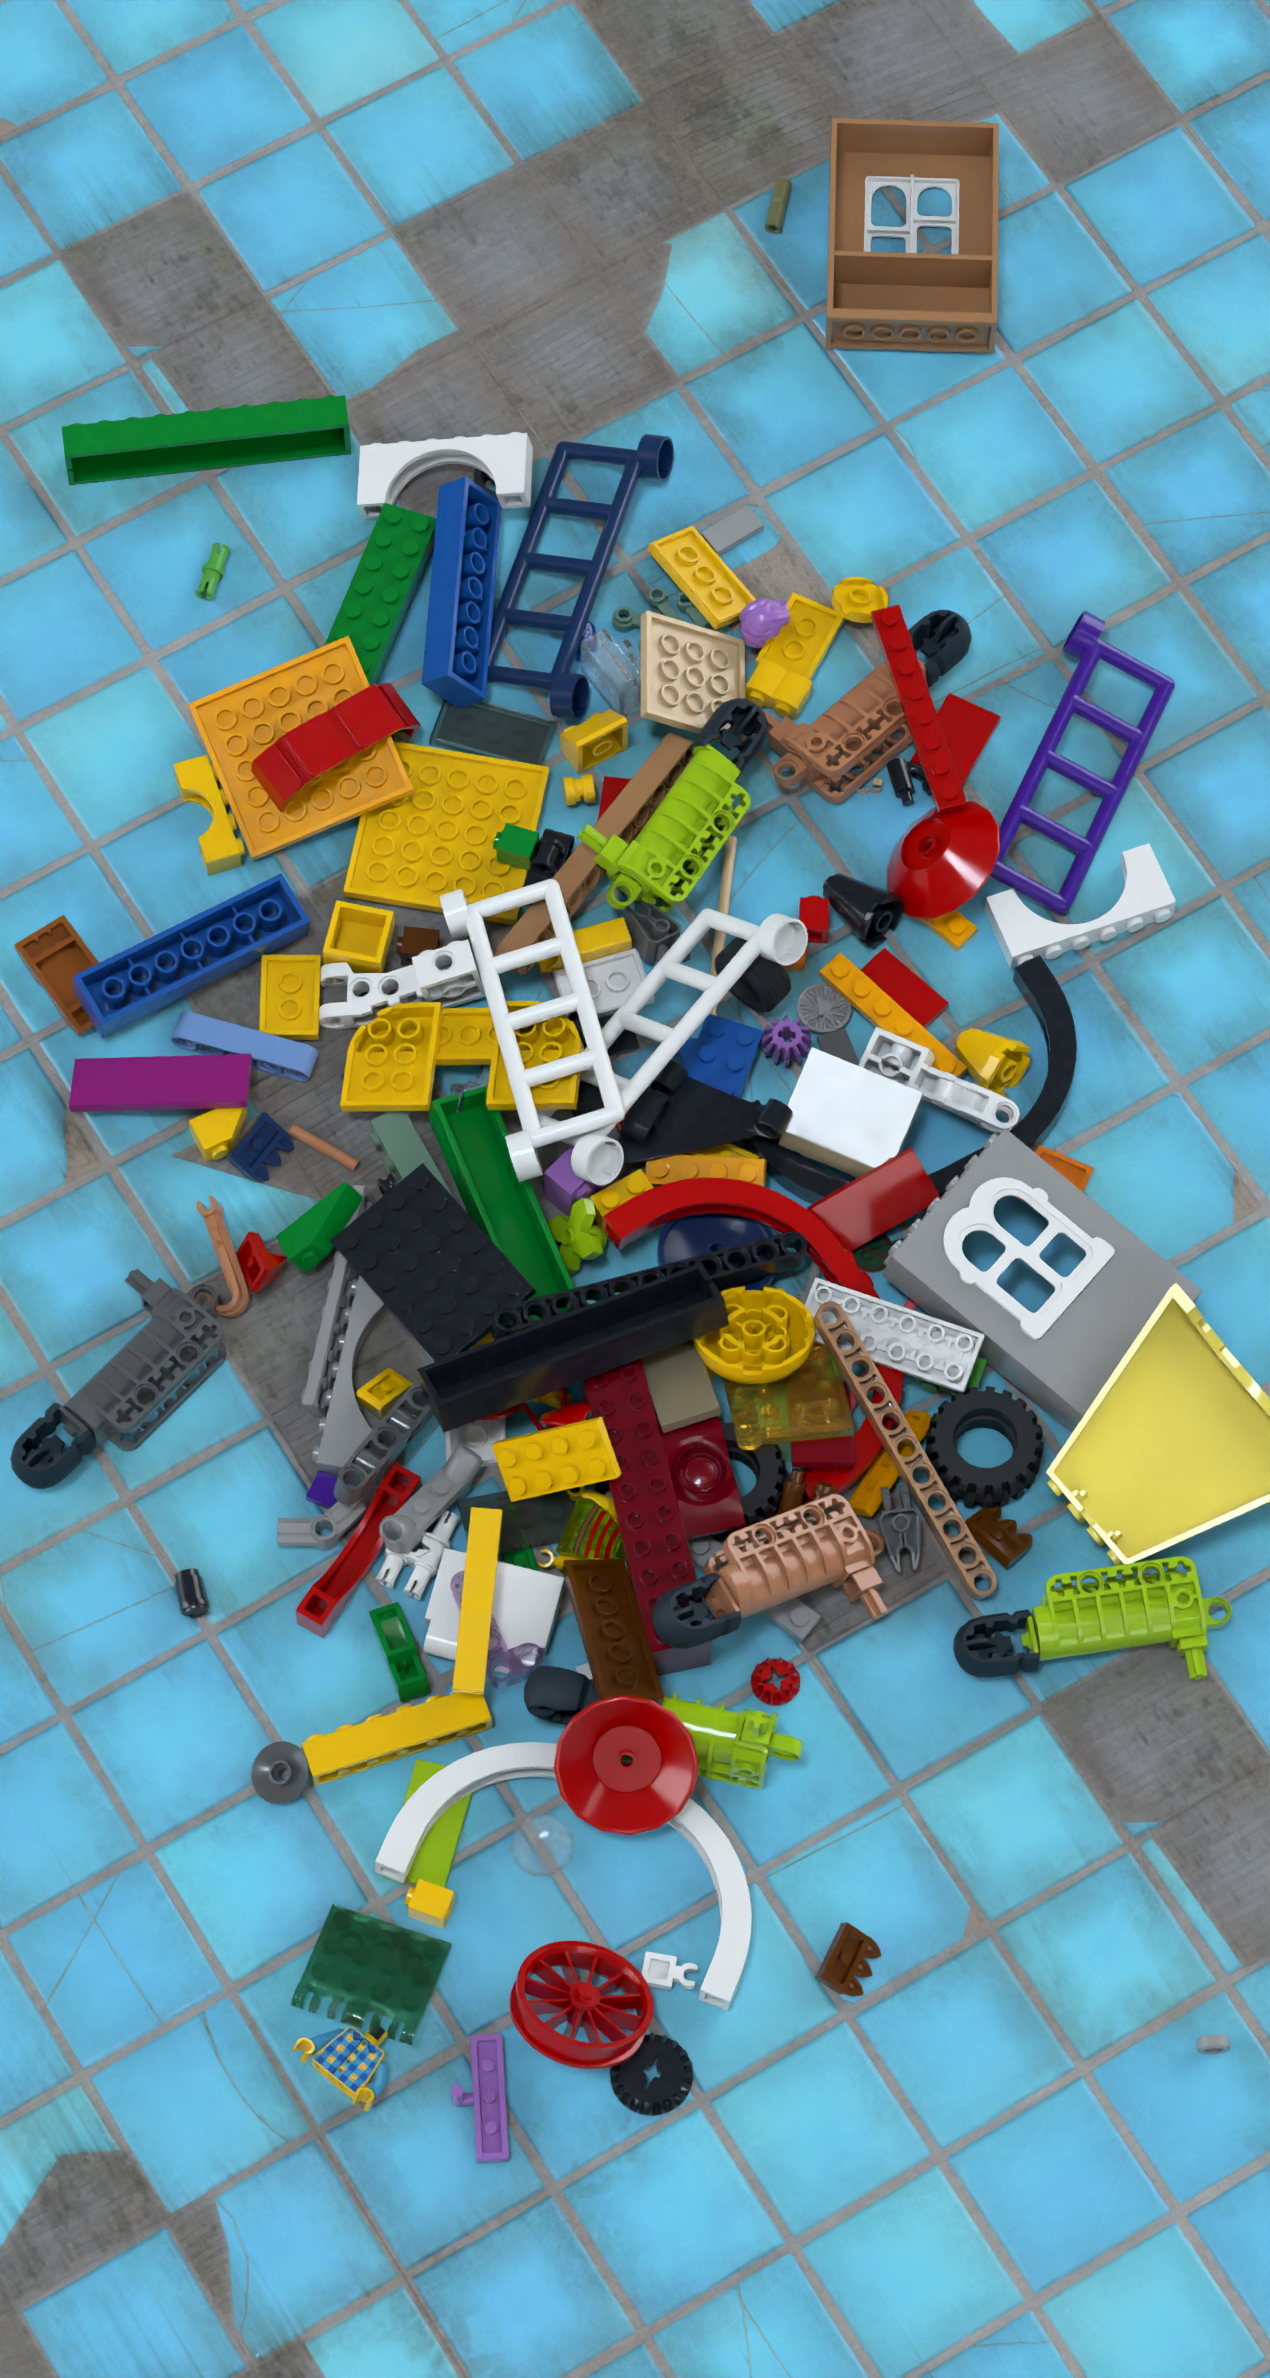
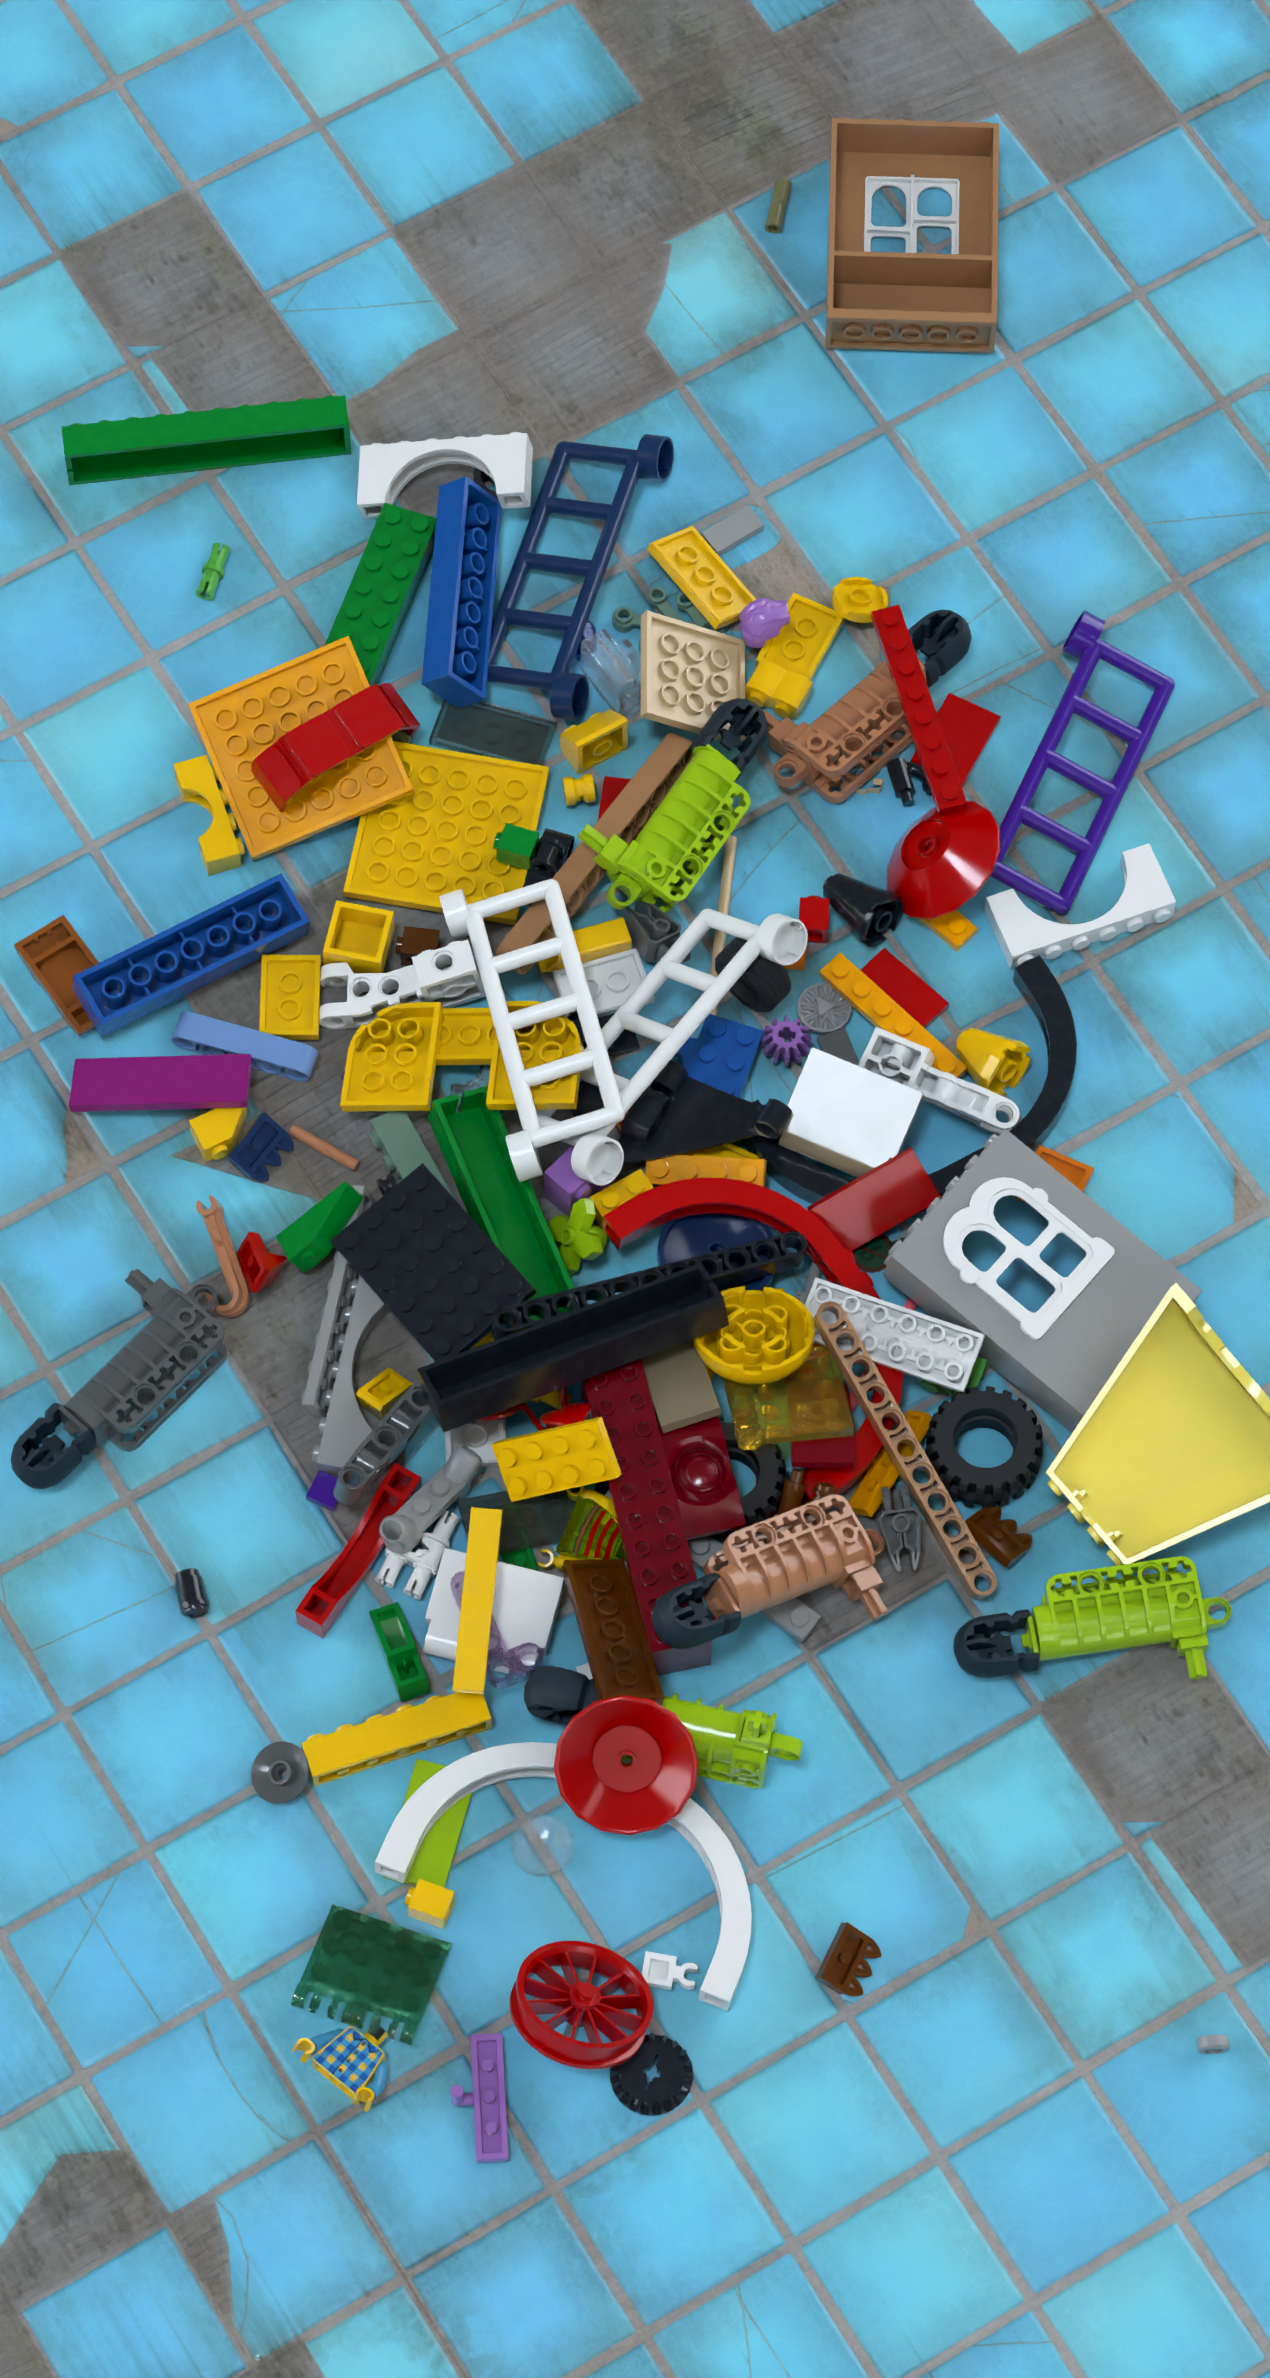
light grey piece [277,1499,367,1551] -> none
red gear [751,1657,800,1706] -> none

